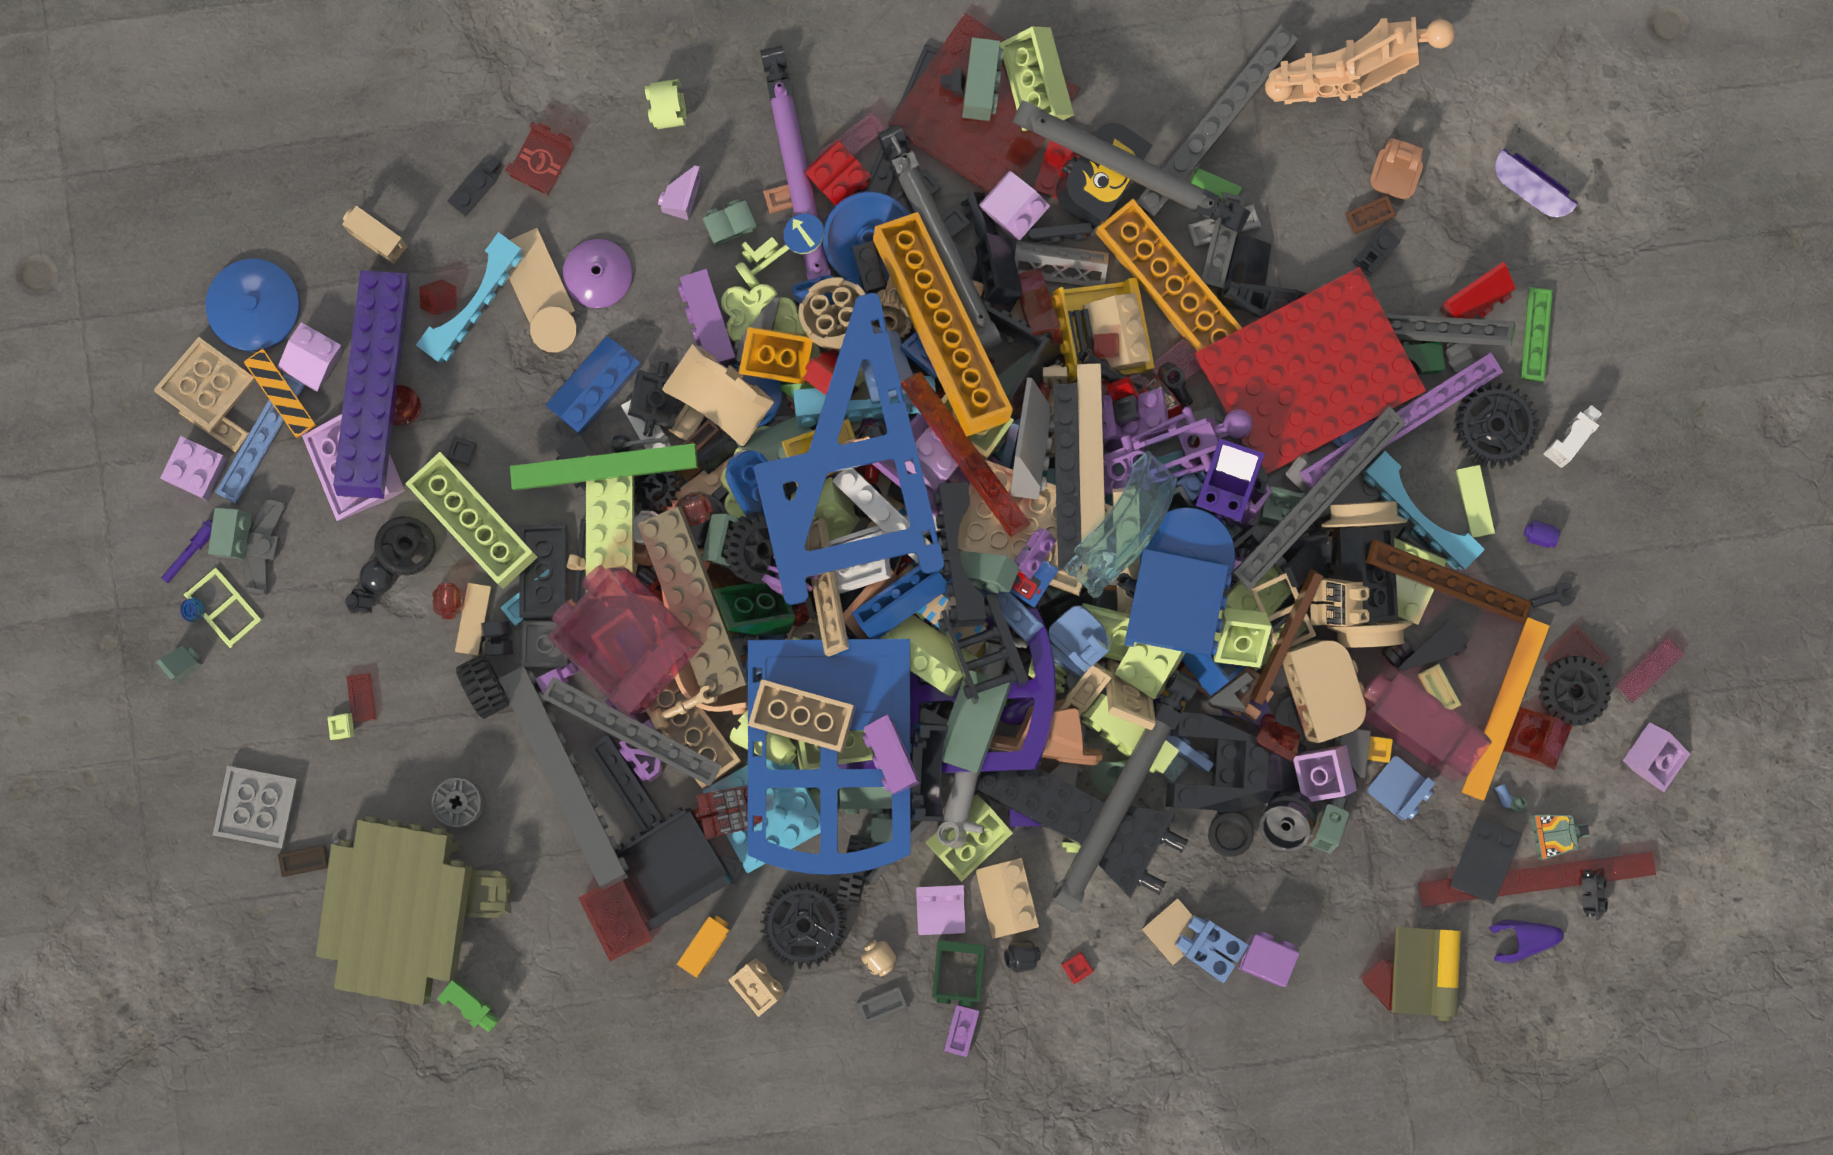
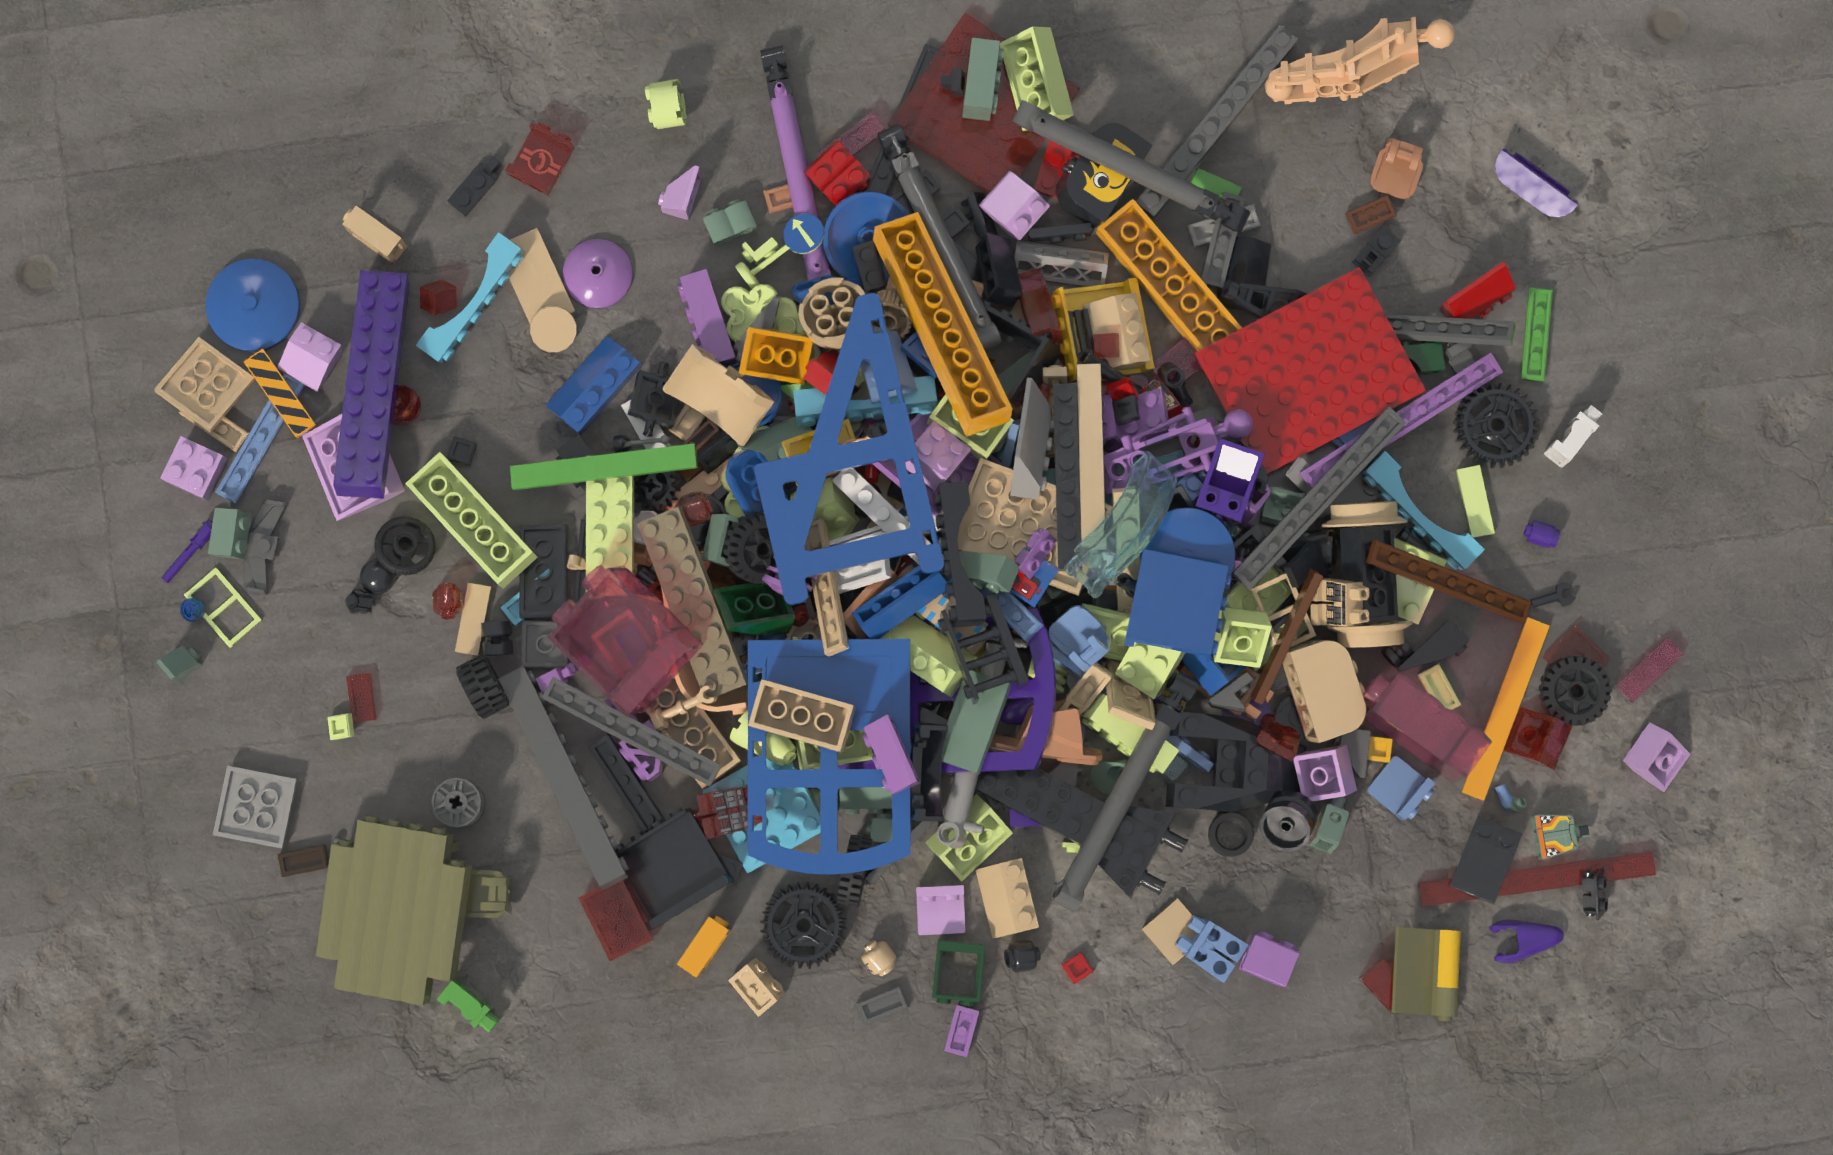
clear red plate [901,372,1031,537] -> none

